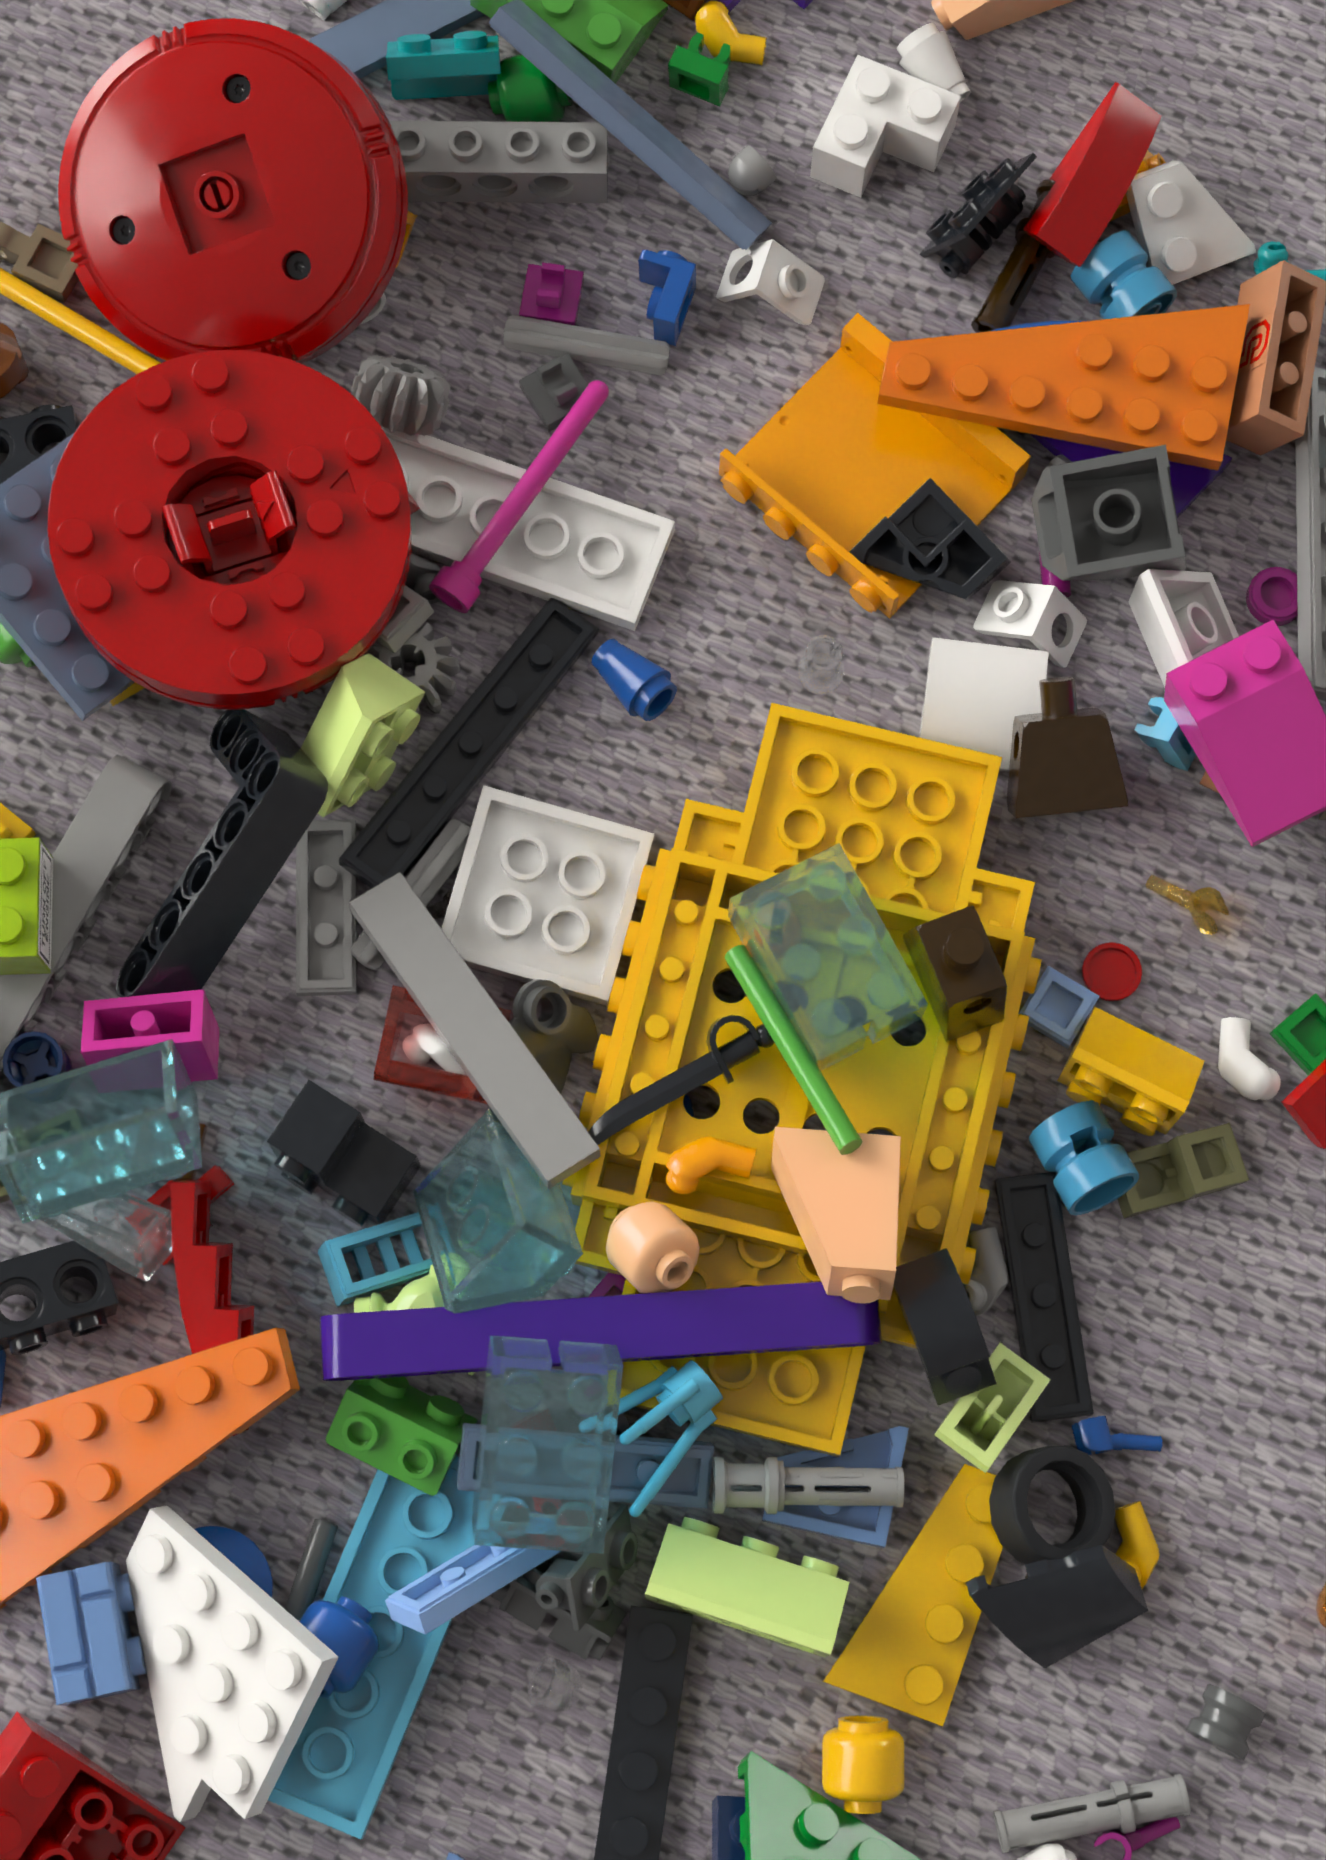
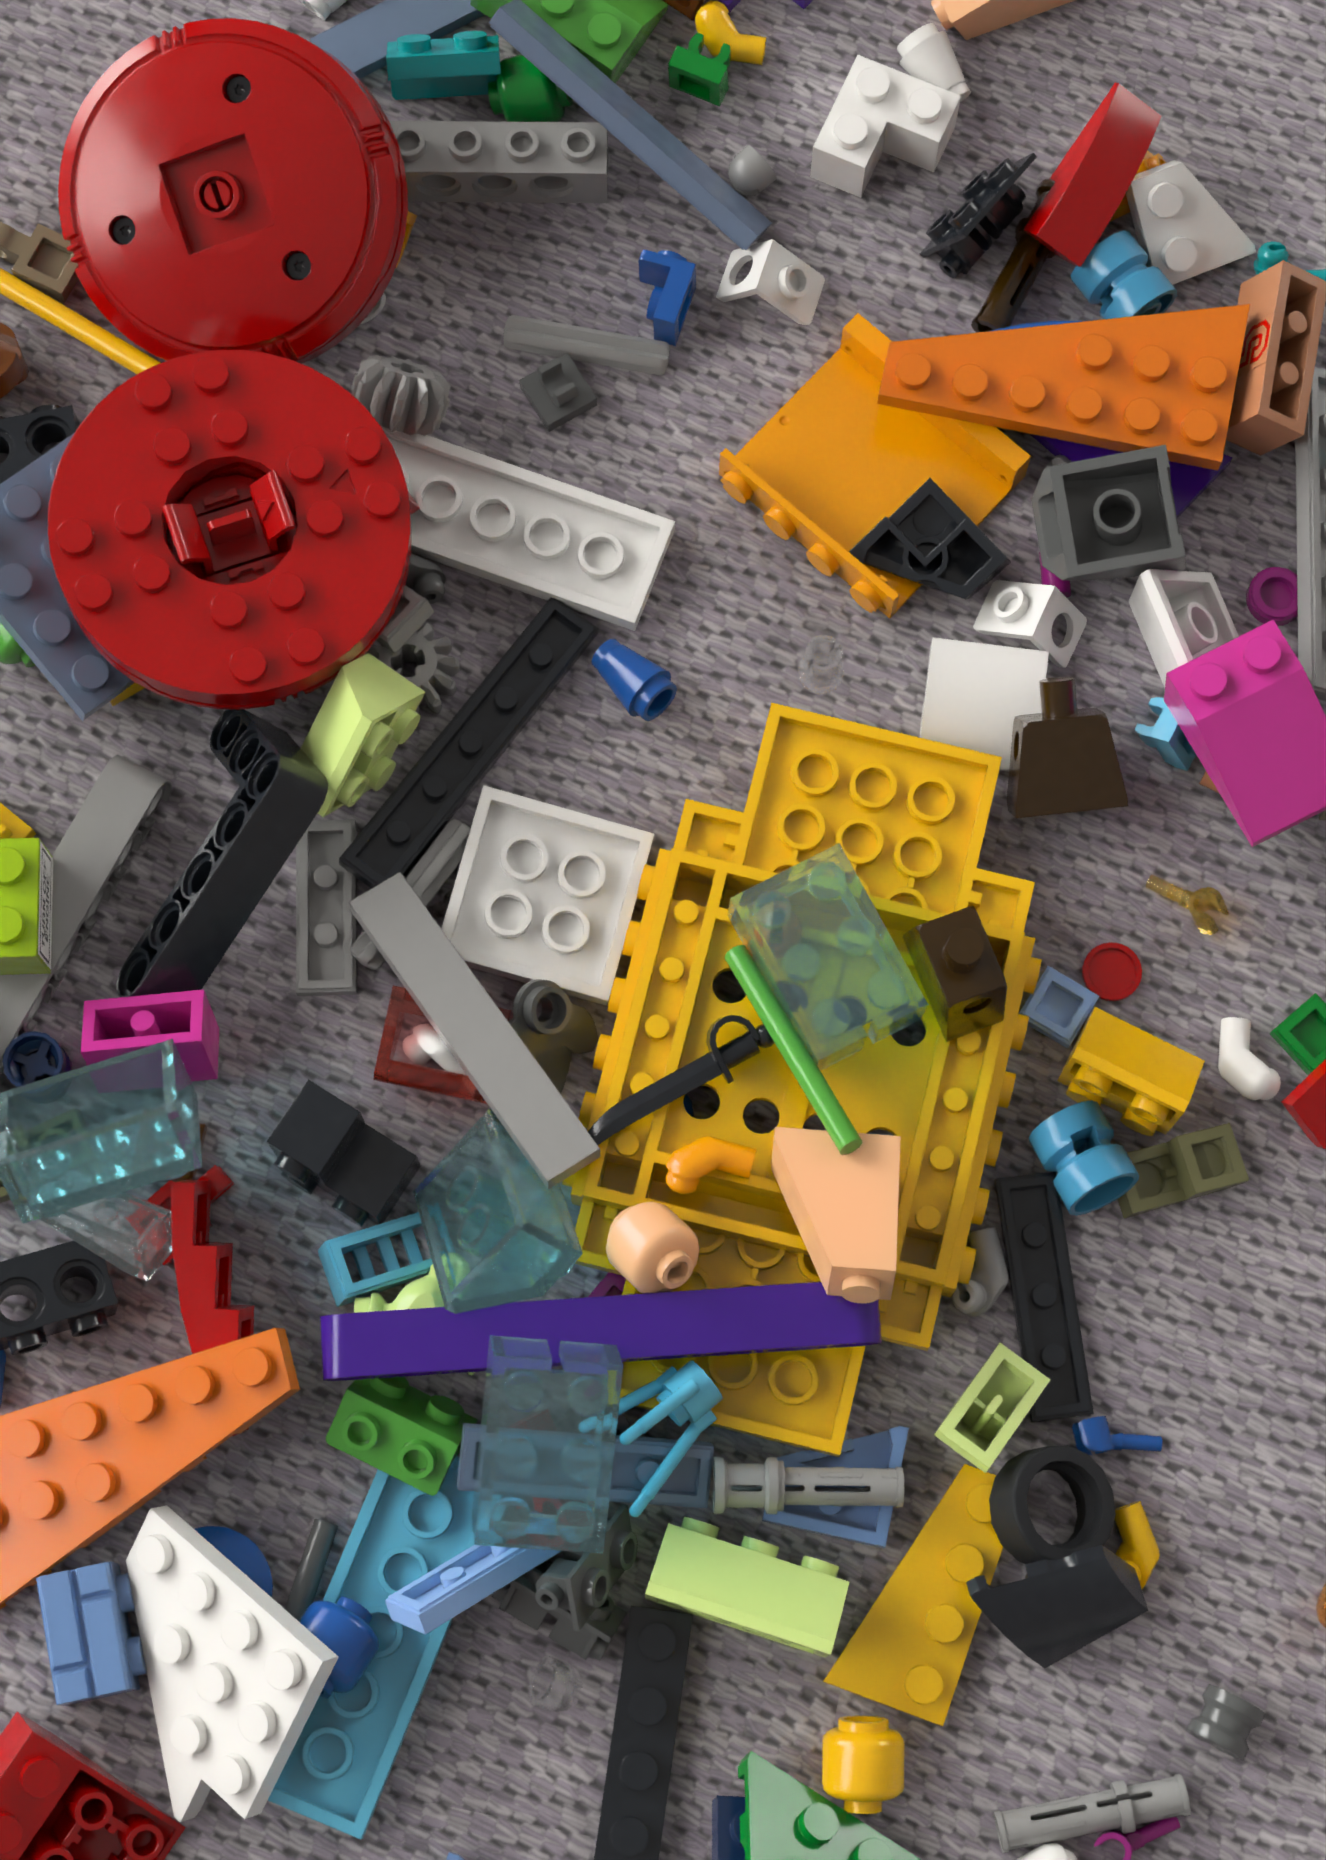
dark pink piece [429,380,609,613] -> none
magenta tile [519,262,584,326] -> none
black brick [893,1248,997,1406] -> none

